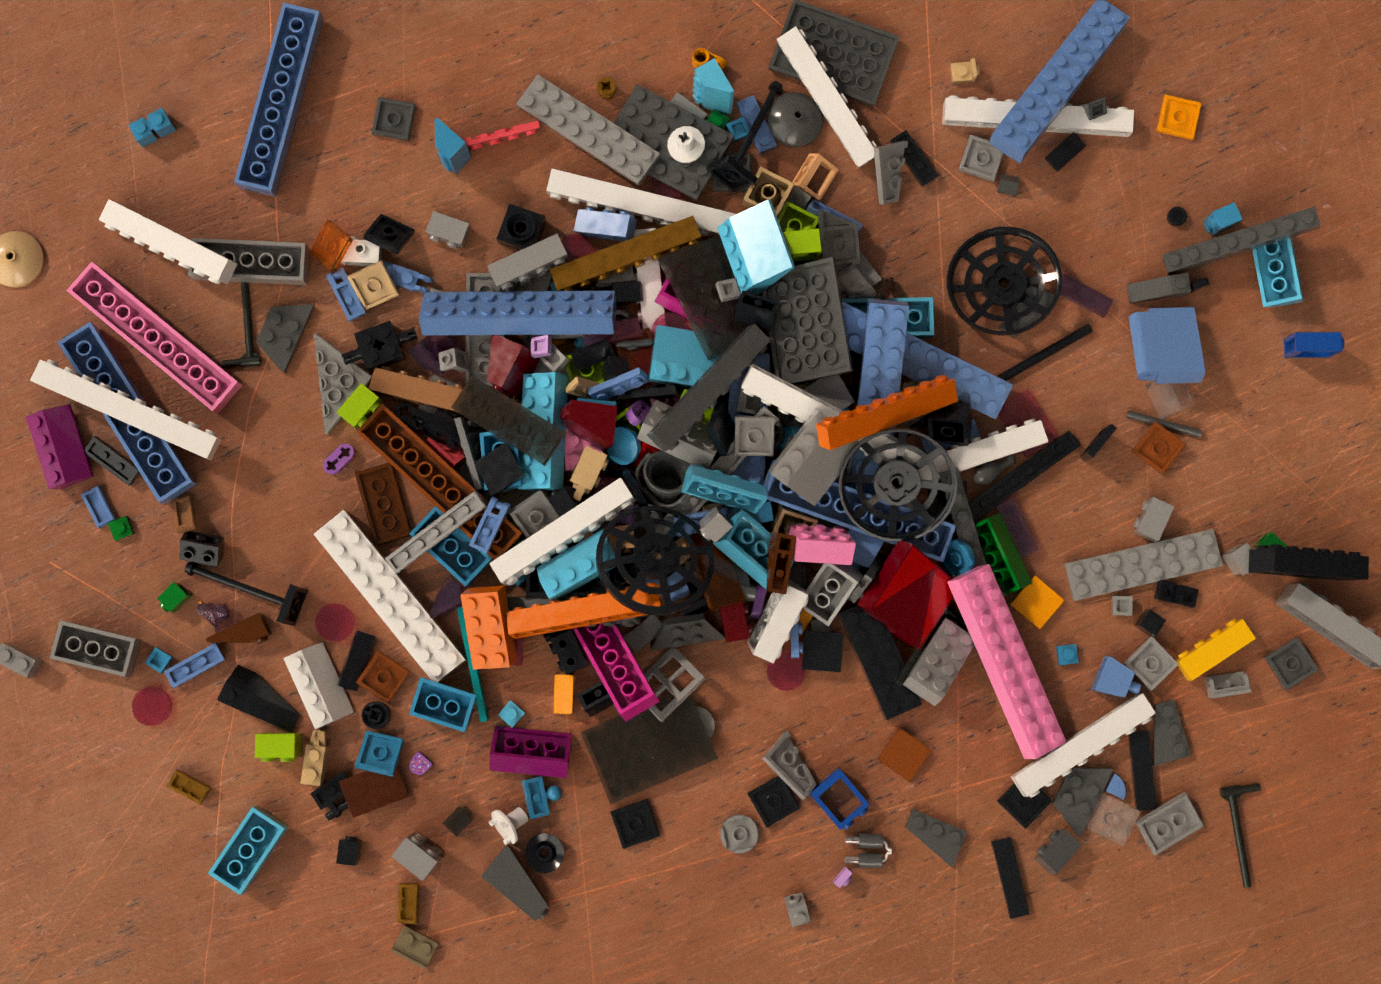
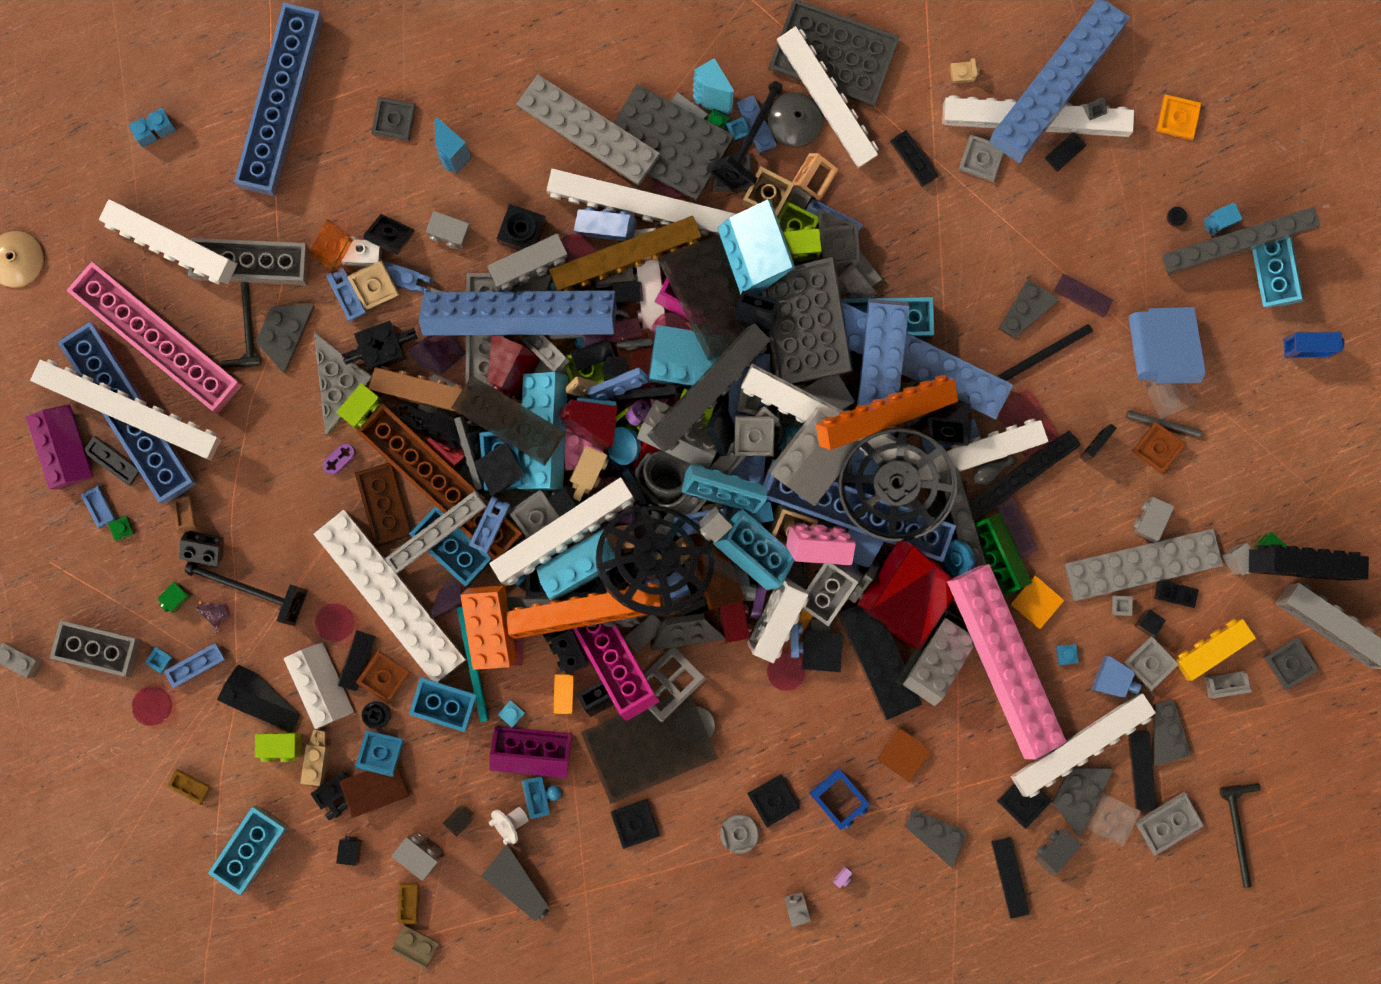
reddish brown slope [206,613,272,644] -> none
medium lavender tile [409,751,433,775] -> none
light grey bracket [438,348,469,372] -> none
coral wing [464,120,540,151] -> none
black dish [525,833,564,873] -> none
lavender plate [531,335,552,358] -> none
pearl gold wheel [597,77,616,99] -> none
white piece [667,126,705,163] -> none
light orange piece [692,48,729,71] -> none
light grey plate [715,278,741,302] -> none
light grey wing [762,730,816,800] -> none
reddish brown slope [766,532,796,594] -> none
dark grey piece [844,833,892,868] -> none
light grey wing [874,141,908,205] -> none
black axle [875,277,896,300] -> none
black dish [947,227,1062,336] -> none
dark grey slope [997,174,1020,196] -> none
medium blue tile [1105,773,1126,800] -> none
dark grey slope [1127,273,1191,304] -> none
black tile [1190,278,1210,293] -> none

